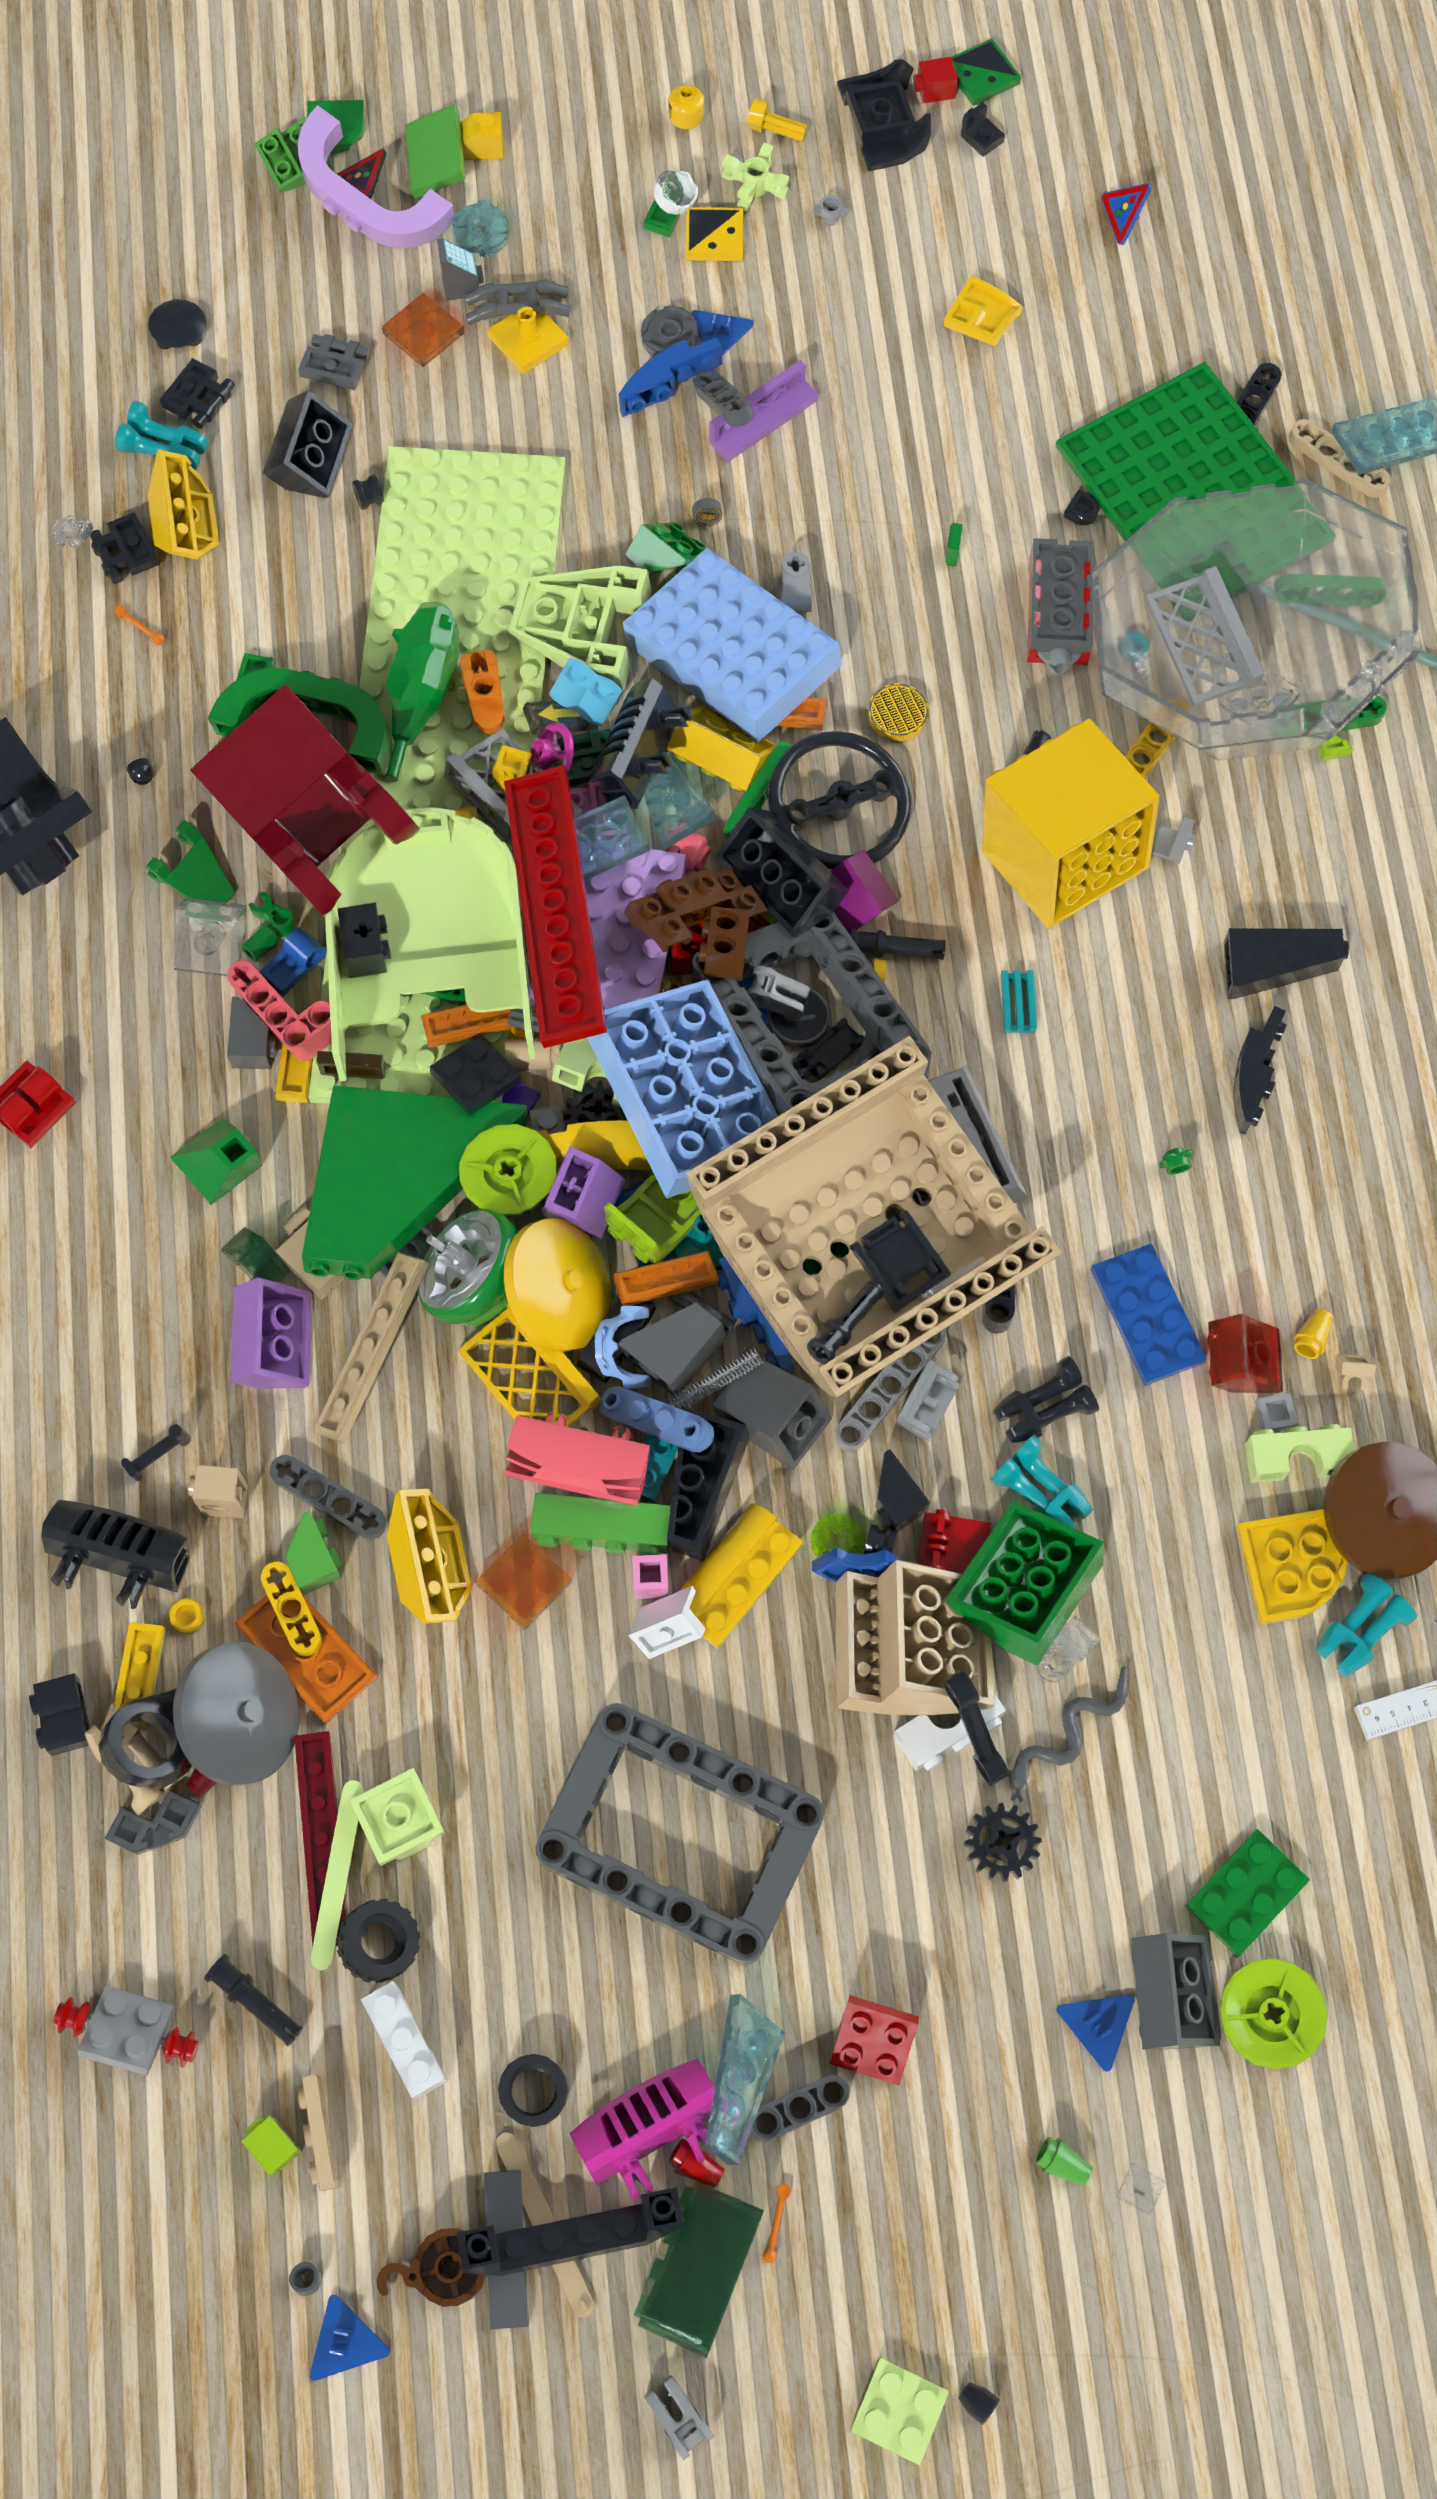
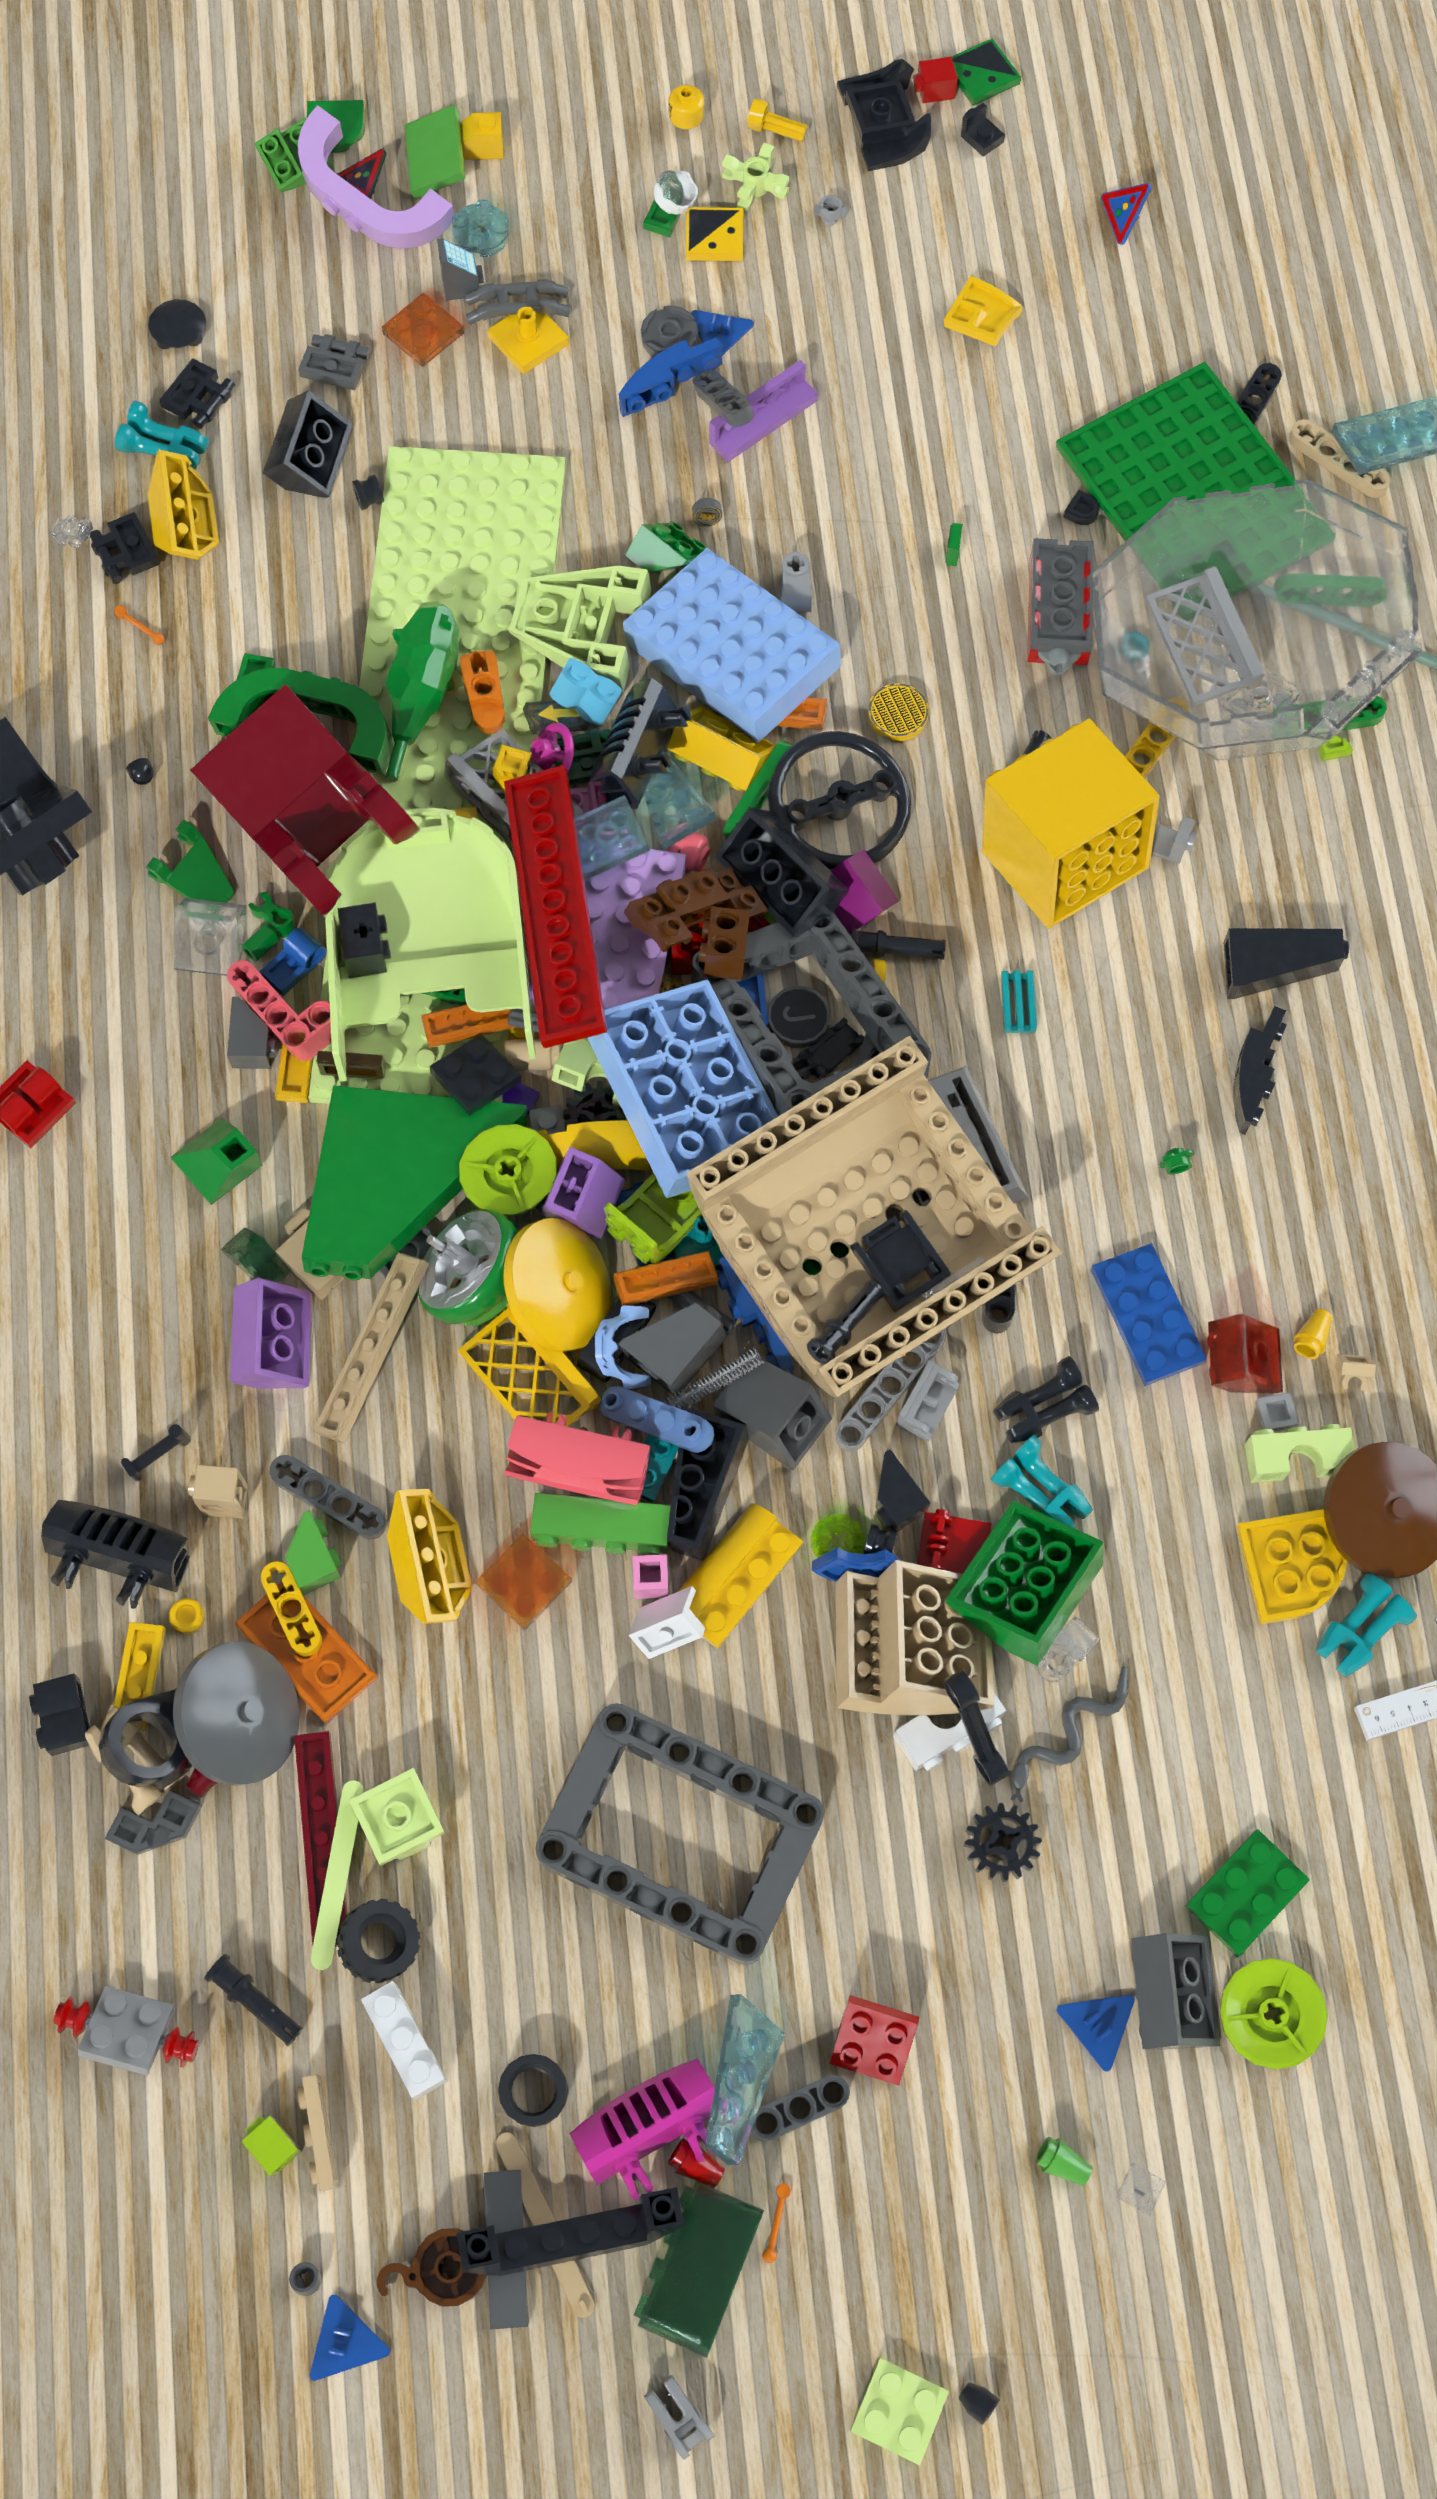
light grey piece [746,966,810,1020] -> none

